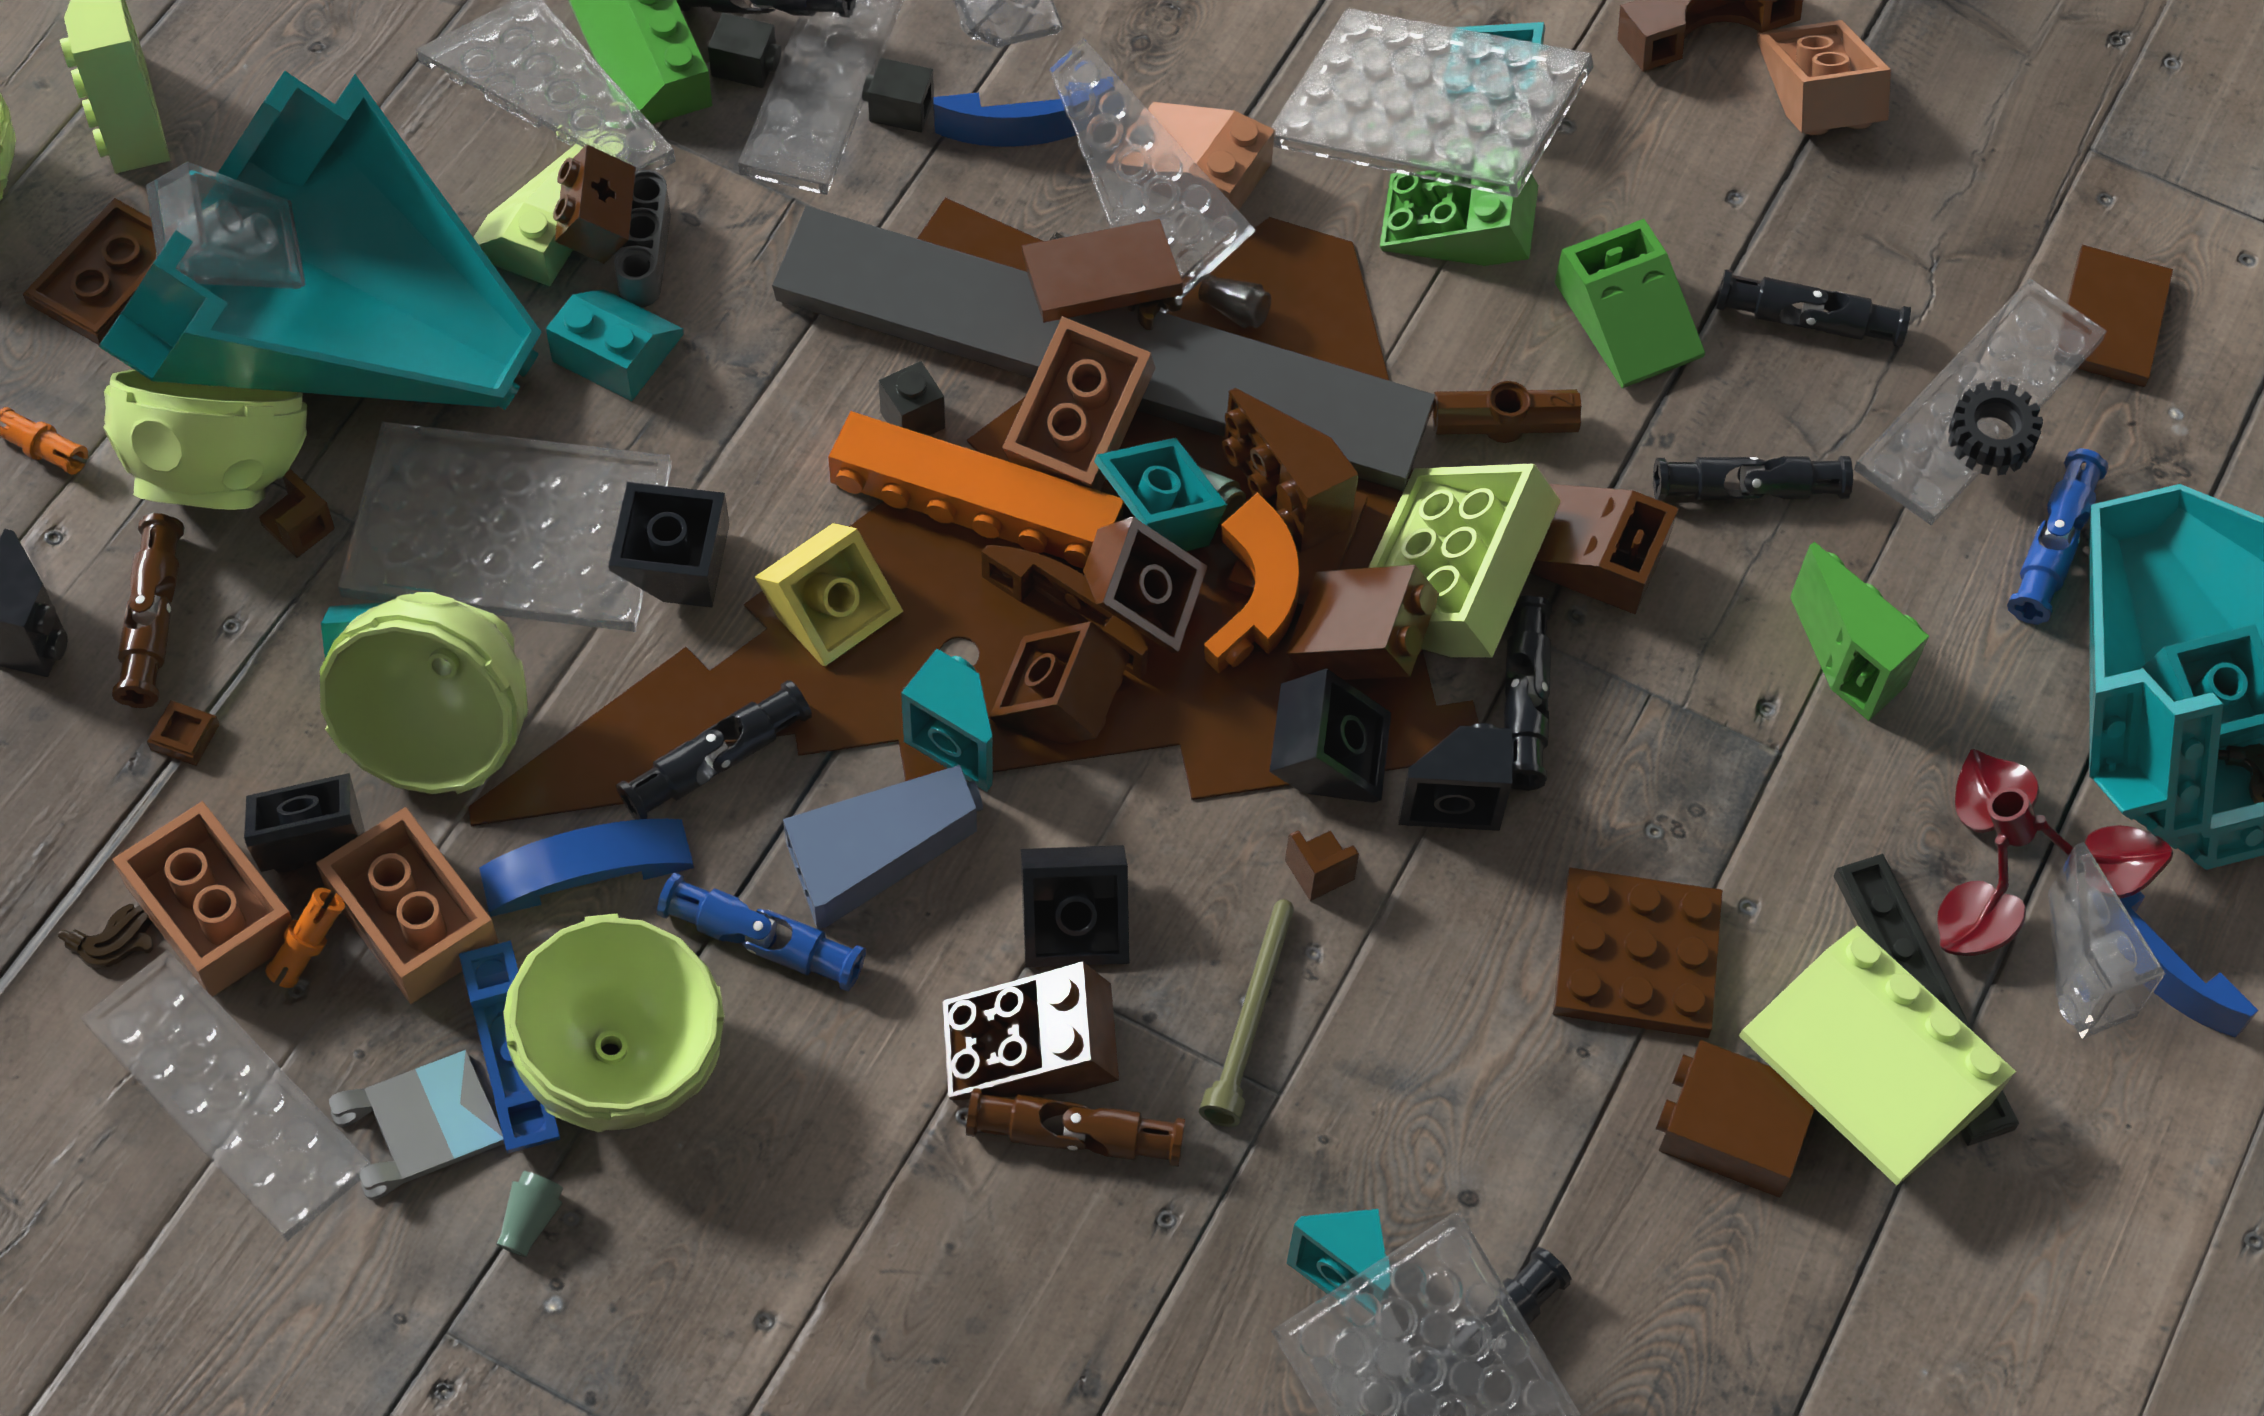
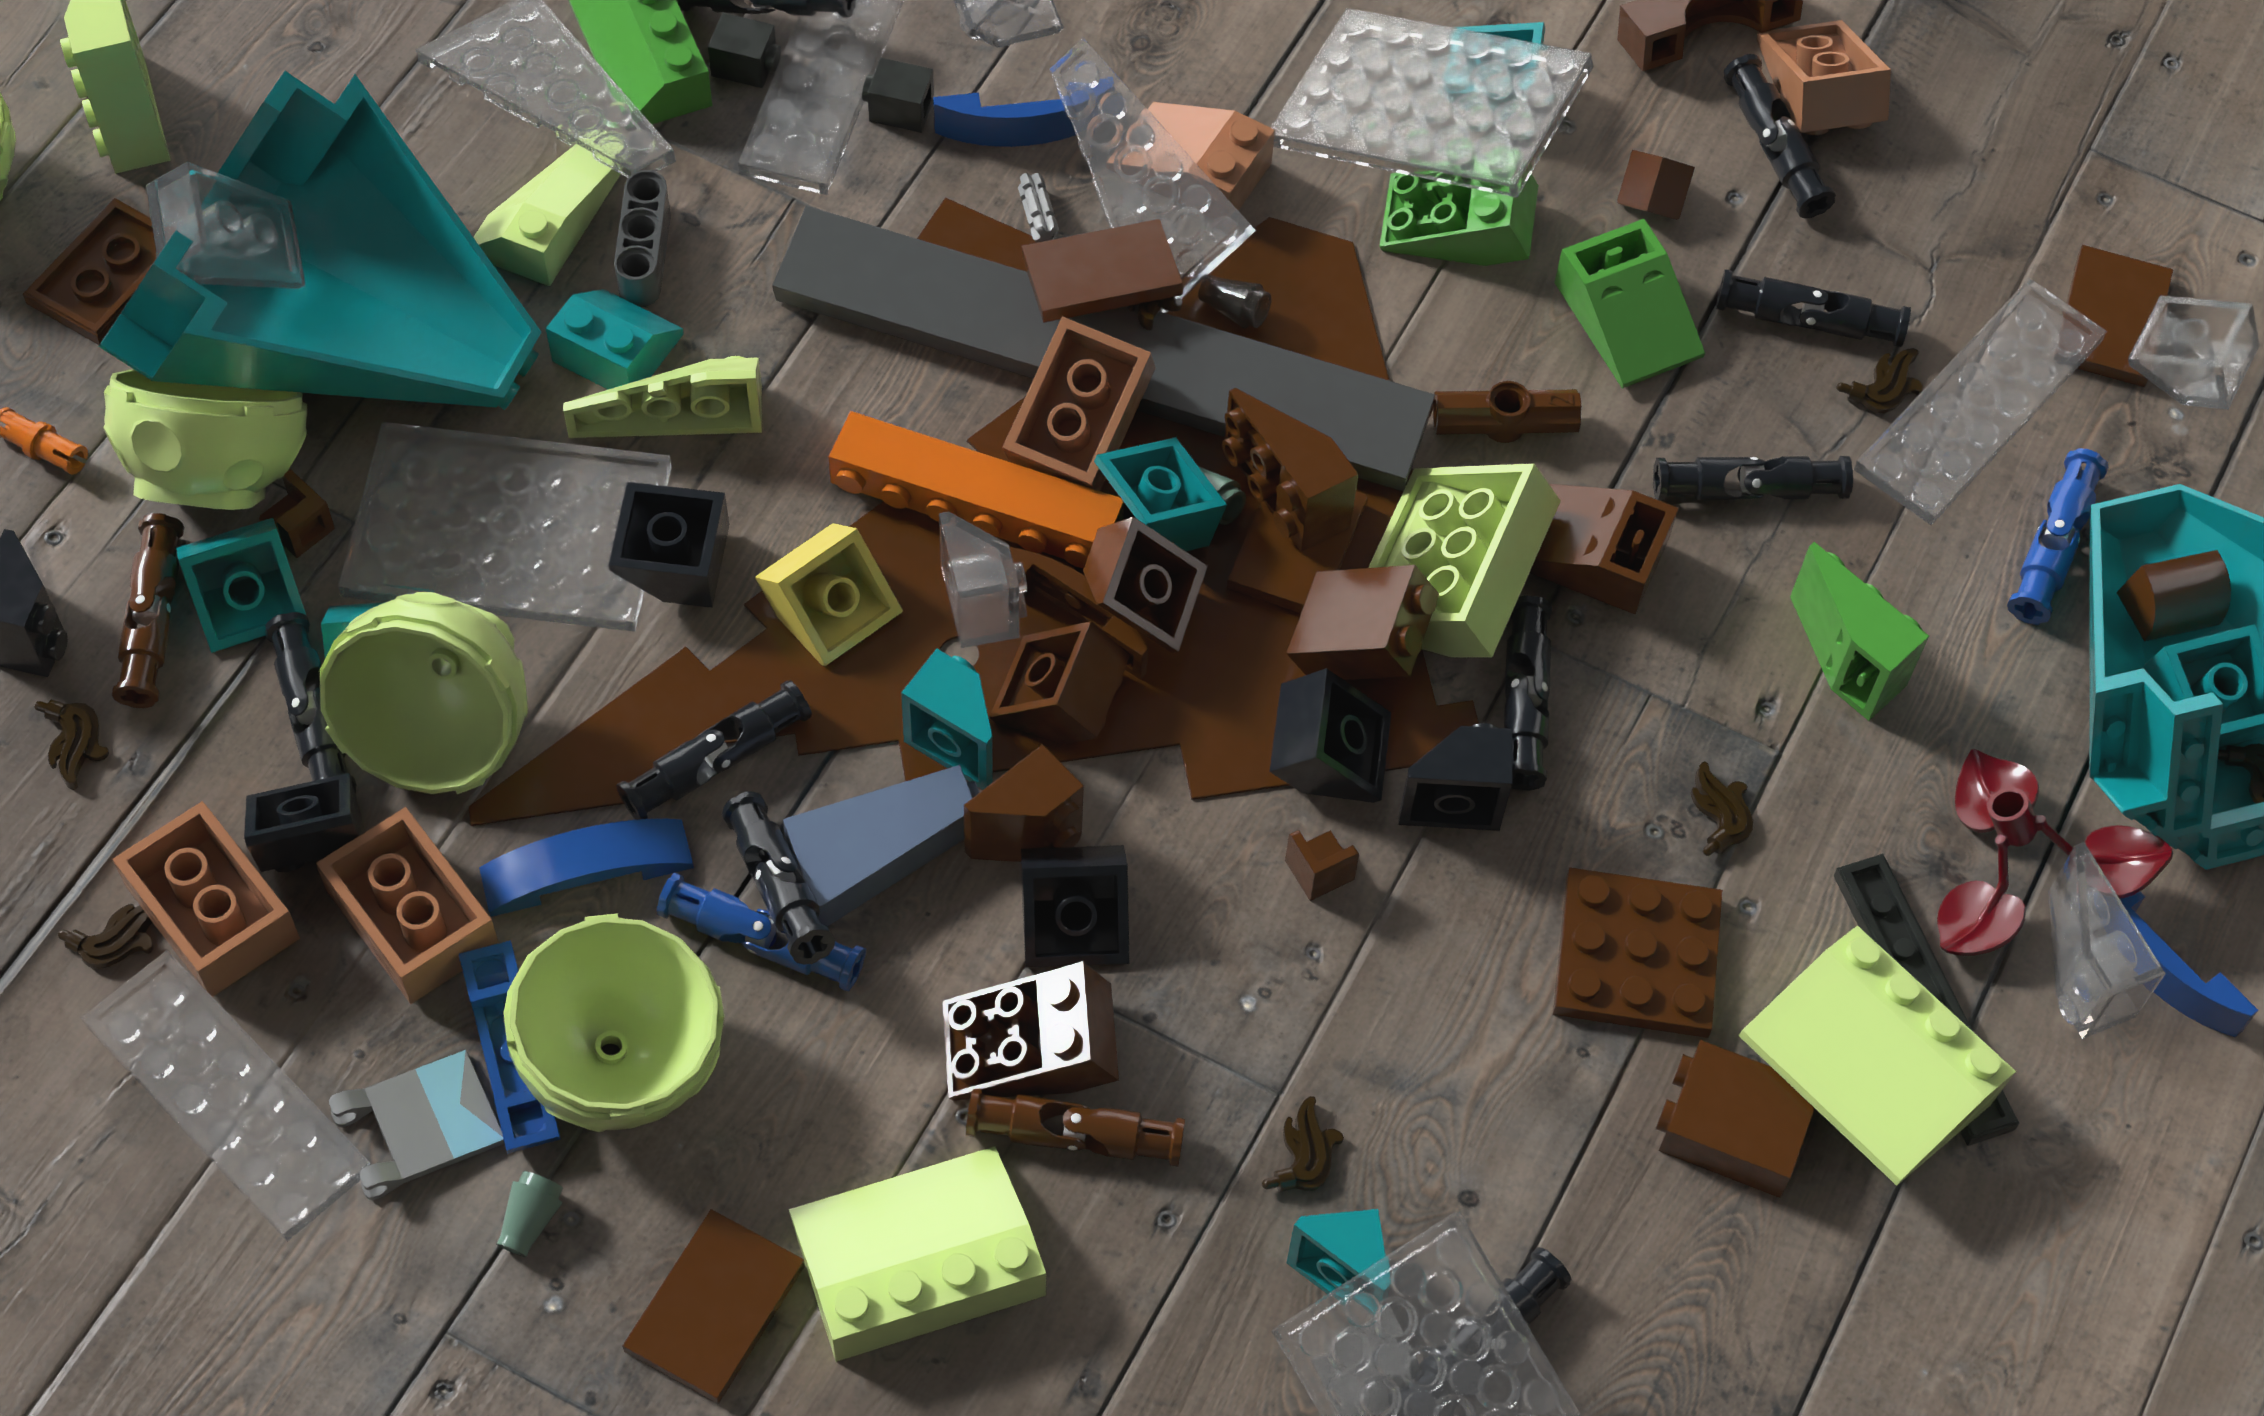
reddish brown tile [147,700,220,766] -> none
orange pin [265,888,345,988] -> none
reddish brown brick [553,144,636,264] -> none
pearl dark grey brick [879,361,945,436] -> none
olive piece [1199,899,1294,1127] -> none
orange arch [1204,492,1299,674] -> none
black tyre [1948,381,2043,476] -> none
none -> dark brown piece [34,699,109,790]
none -> teal slope [176,518,307,653]
none -> black piece [265,612,357,793]
none -> yellowish green wedge [563,356,762,438]
none -> reddish brown tile [622,1209,805,1404]
none -> black piece [722,791,835,965]
none -> yellowish green slope [789,1146,1046,1362]
none -> clear slope [939,512,1027,648]
none -> reddish brown slope [964,744,1084,862]
none -> light grey axle [1018,172,1059,243]
none -> dark brown piece [1262,1096,1344,1192]
none -> reddish brown panel [1617,150,1695,220]
none -> dark brown piece [1690,761,1753,856]
none -> black piece [1724,54,1836,218]
none -> dark brown piece [1836,348,1924,413]
none -> brick [2116,550,2231,642]
none -> clear slope [2128,295,2260,410]

